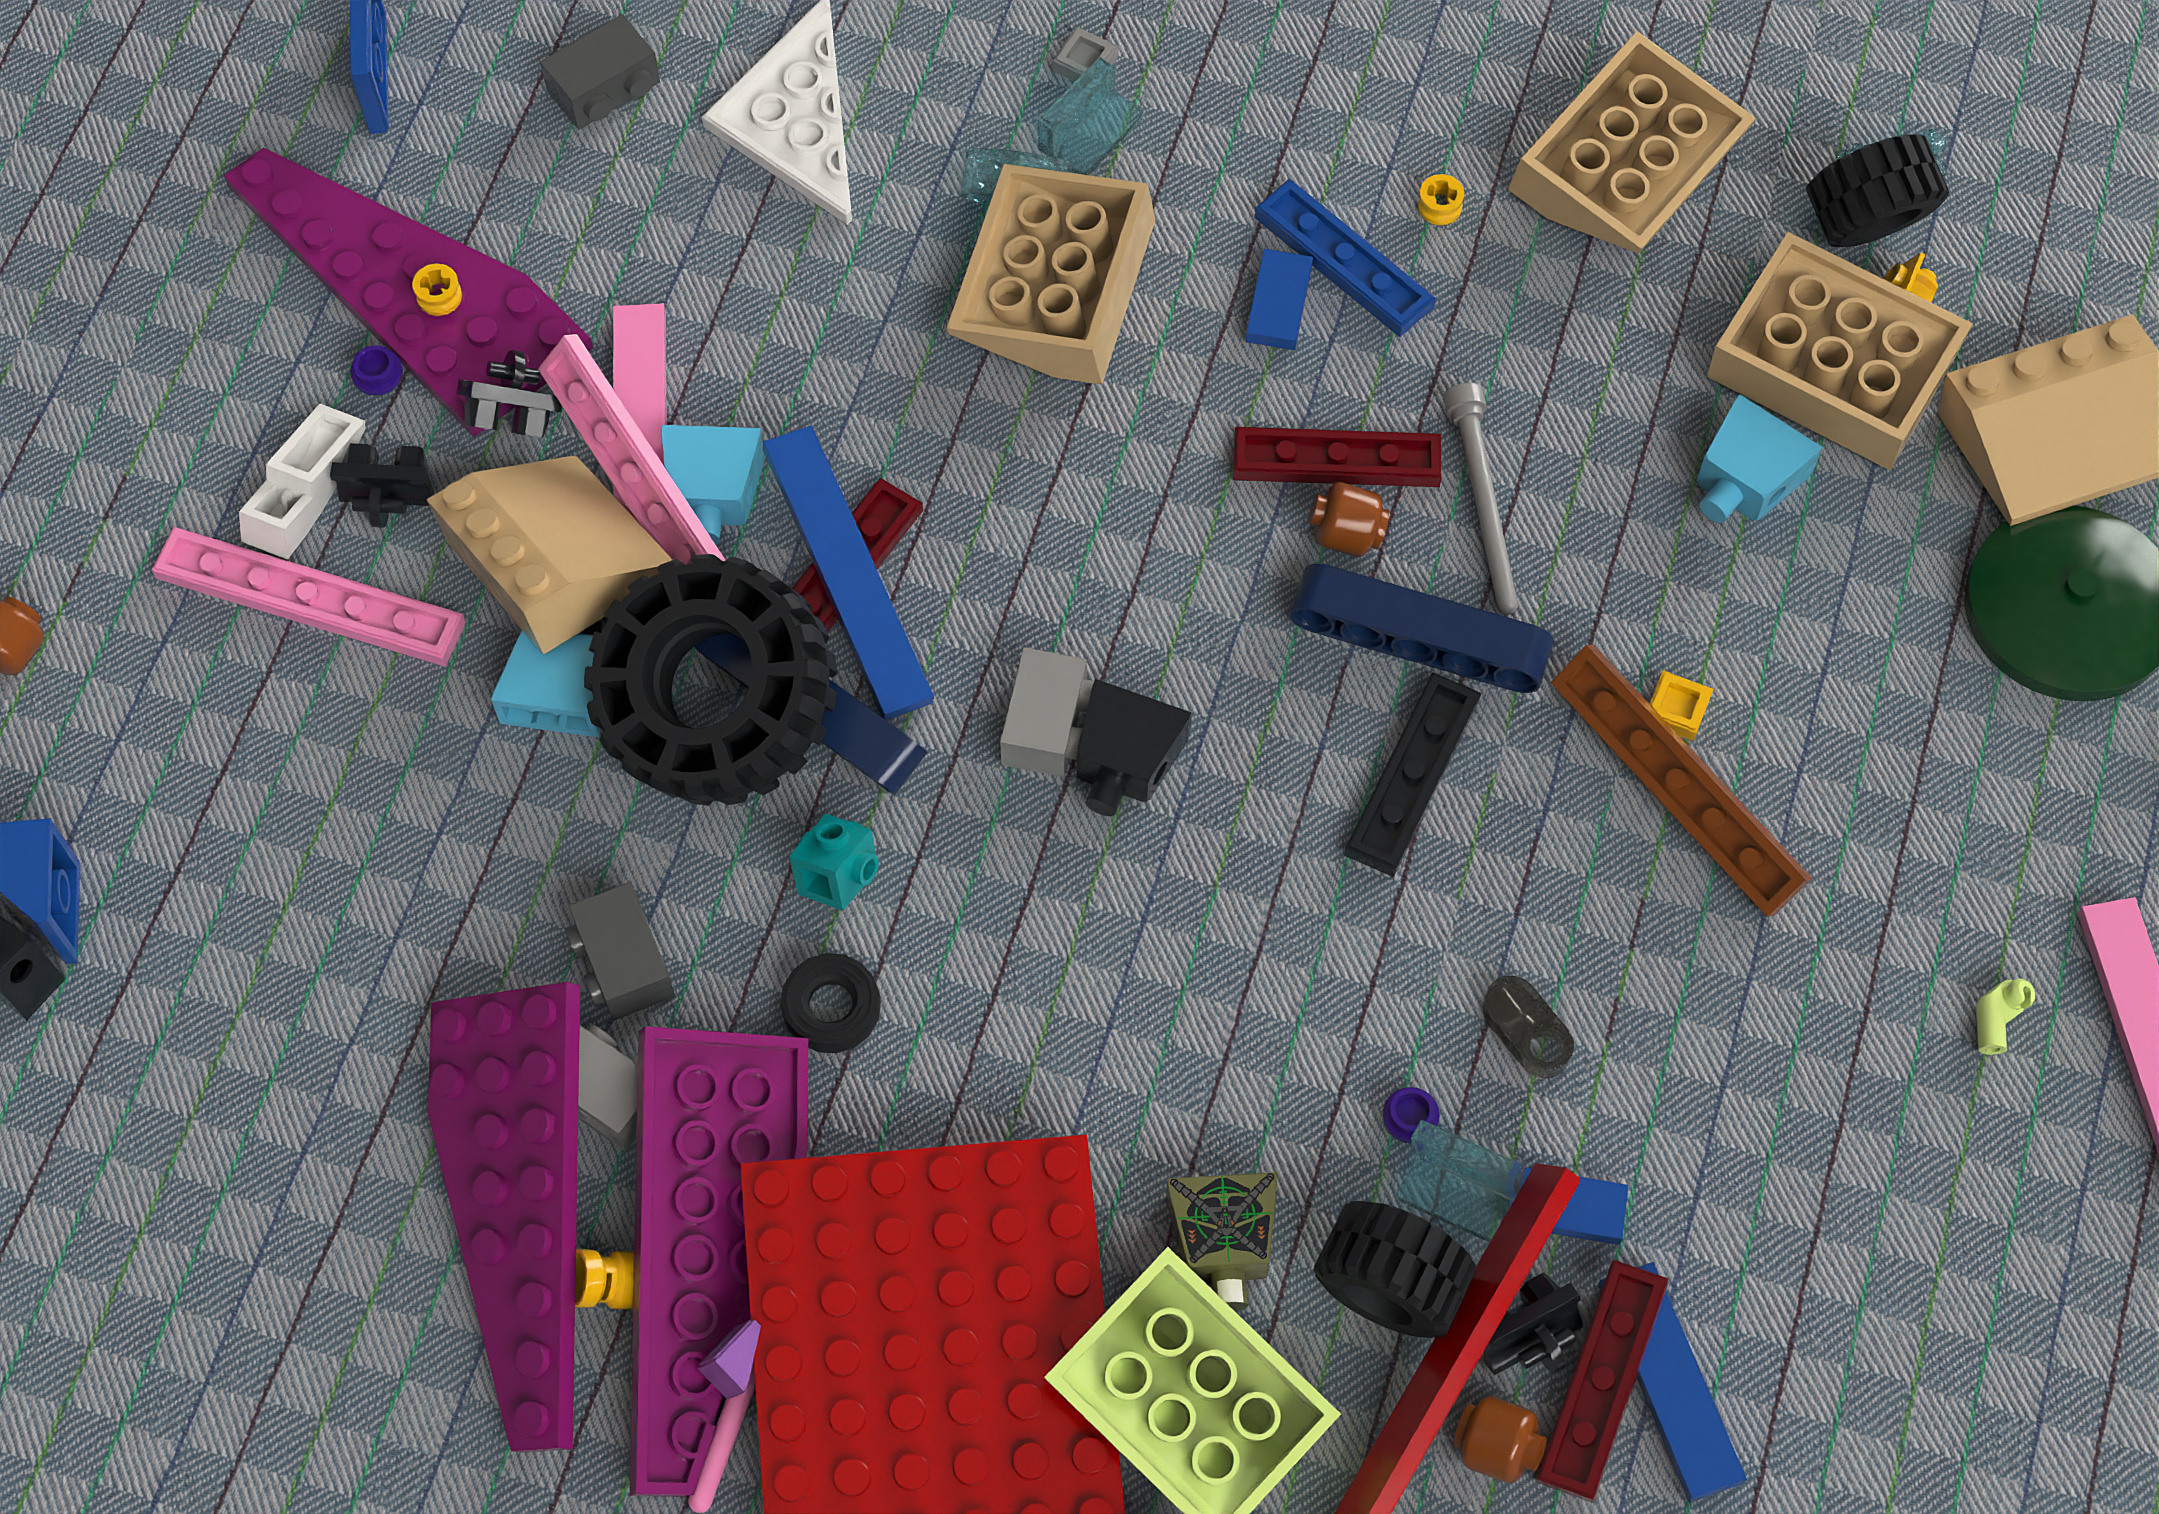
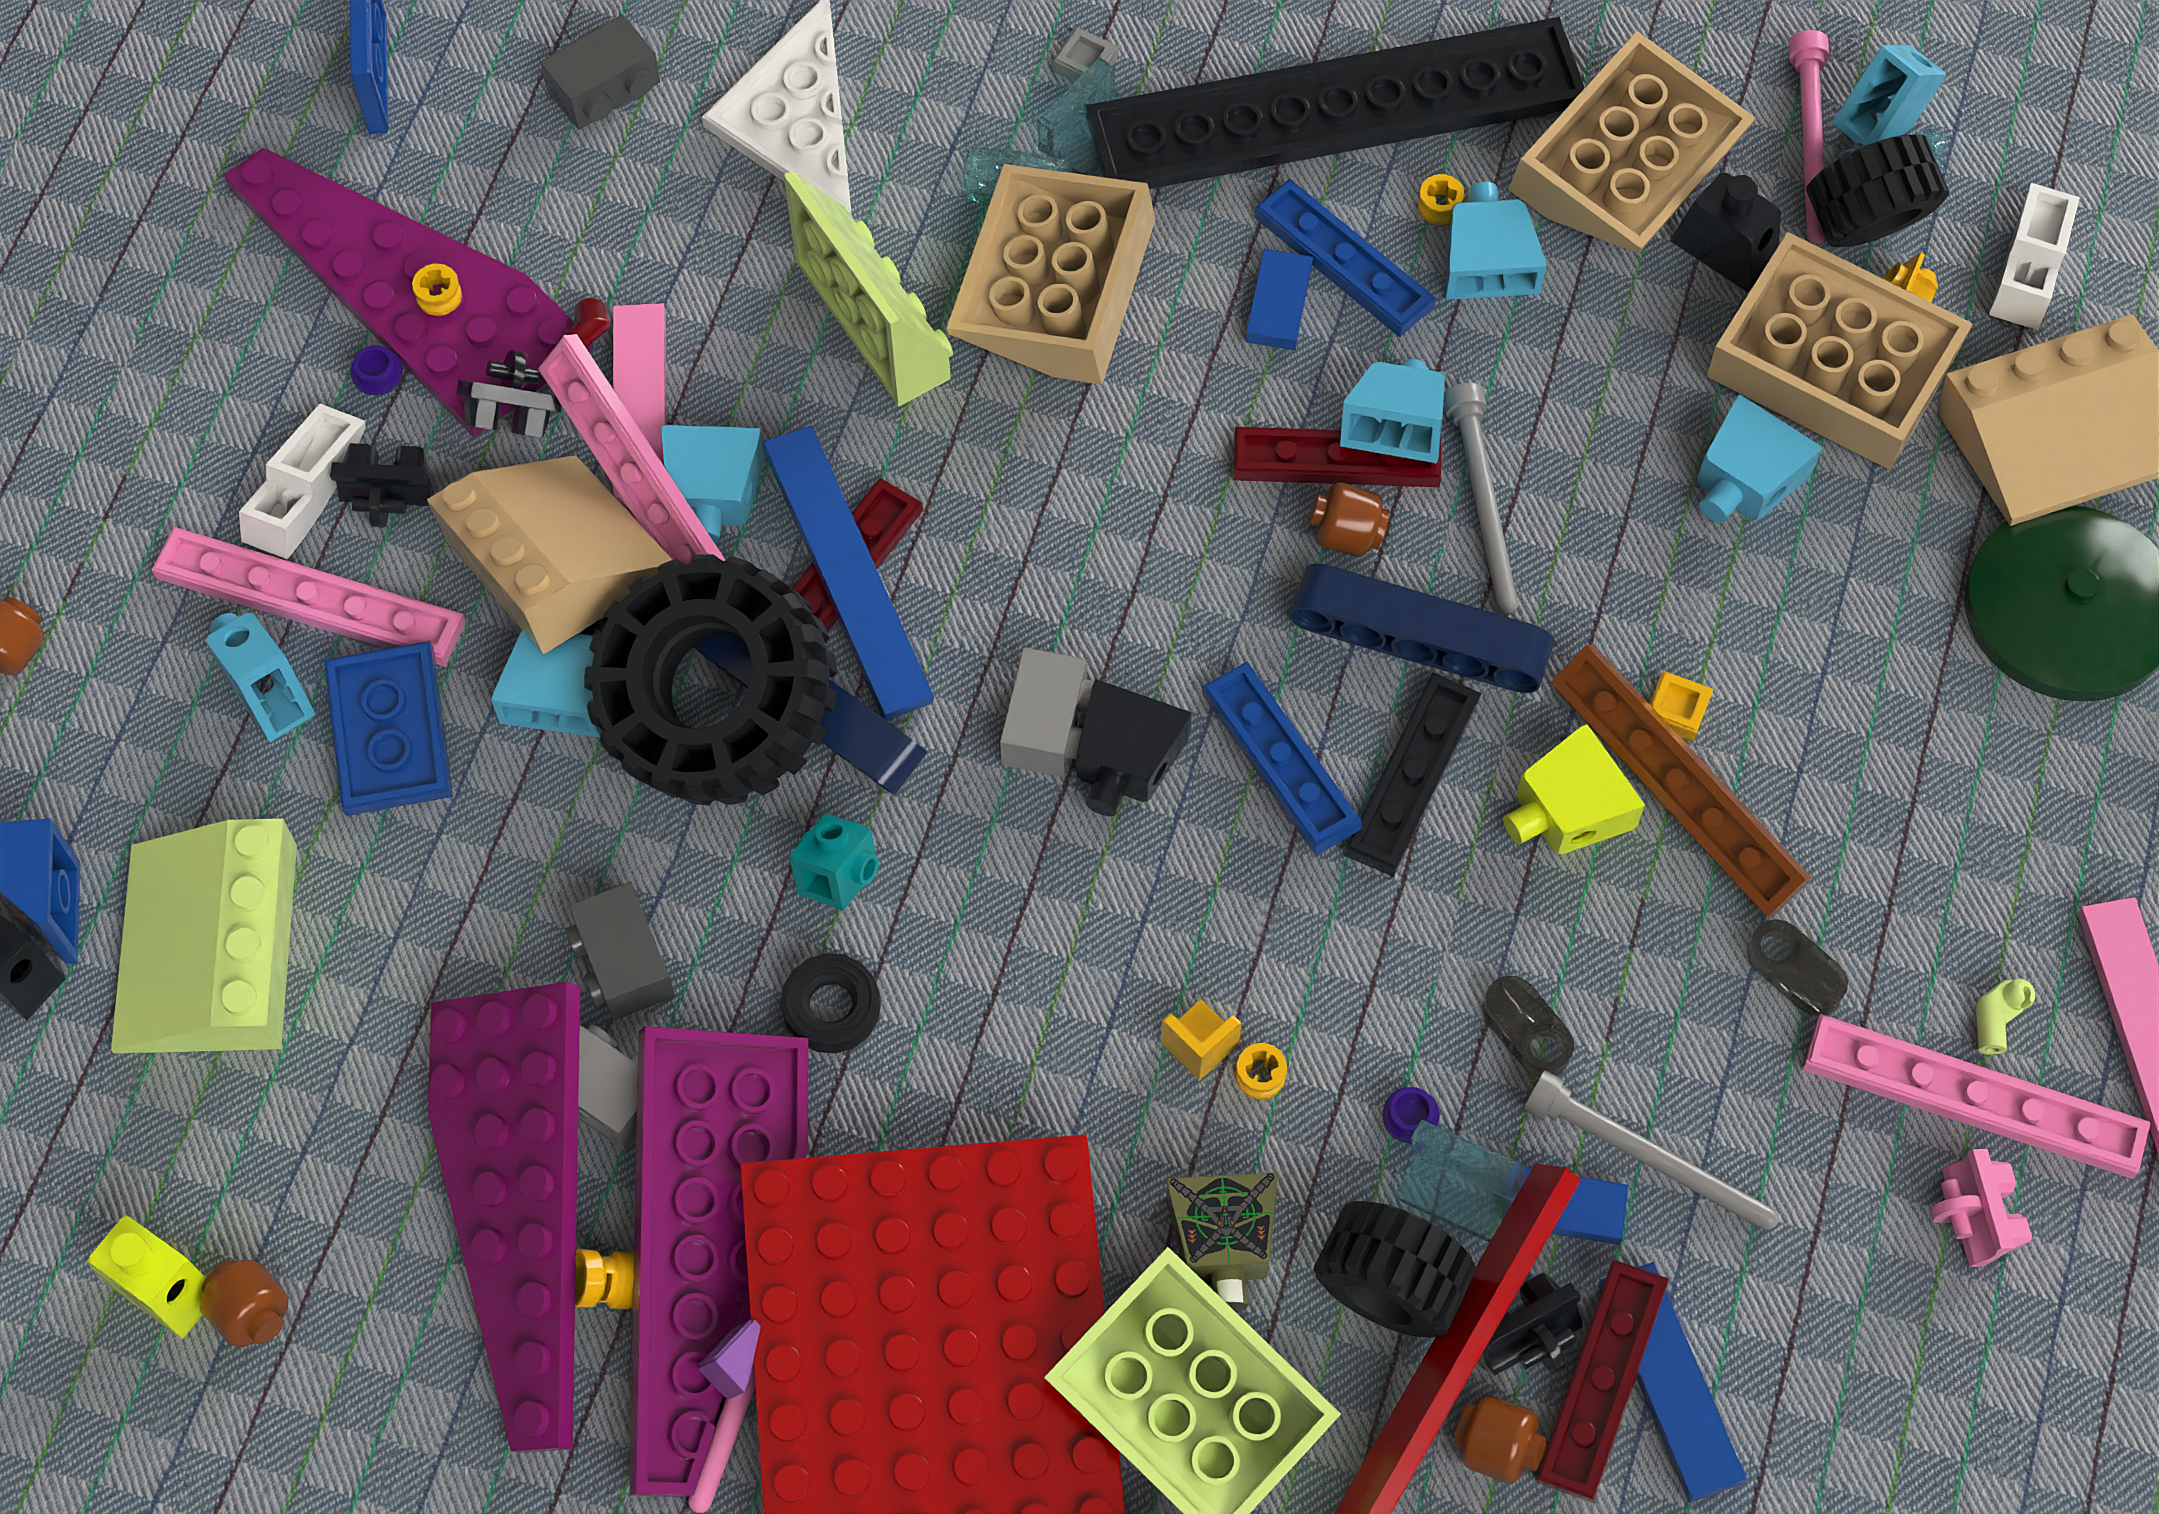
none -> neon yellow torso [87,1215,206,1339]
none -> yellowish green slope [111,818,297,1054]
none -> dark orange head [200,1260,289,1347]
none -> medium azure torso [205,613,316,743]
none -> blue tile [324,641,453,816]
none -> dark red arm [559,298,609,349]
none -> yellowish green slope [784,170,953,407]
none -> black plate [1086,17,1585,189]
none -> yellow panel [1161,999,1242,1081]
none -> blue tile [1202,661,1362,855]
none -> yellow bush [1236,1043,1287,1100]
none -> medium azure torso [1340,359,1445,463]
none -> medium azure torso [1445,182,1546,300]
none -> neon yellow torso [1503,724,1645,854]
none -> light grey piece [1523,1070,1779,1230]
none -> black torso [1671,172,1781,293]
none -> clear smoke piece [1747,919,1848,1016]
none -> bright pink piece [1789,30,1829,245]
none -> bright pink tile [1802,1014,2151,1179]
none -> medium azure torso [1832,45,1946,148]
none -> bright pink hips [1931,1149,2032,1267]
none -> white slope [1989,183,2080,330]

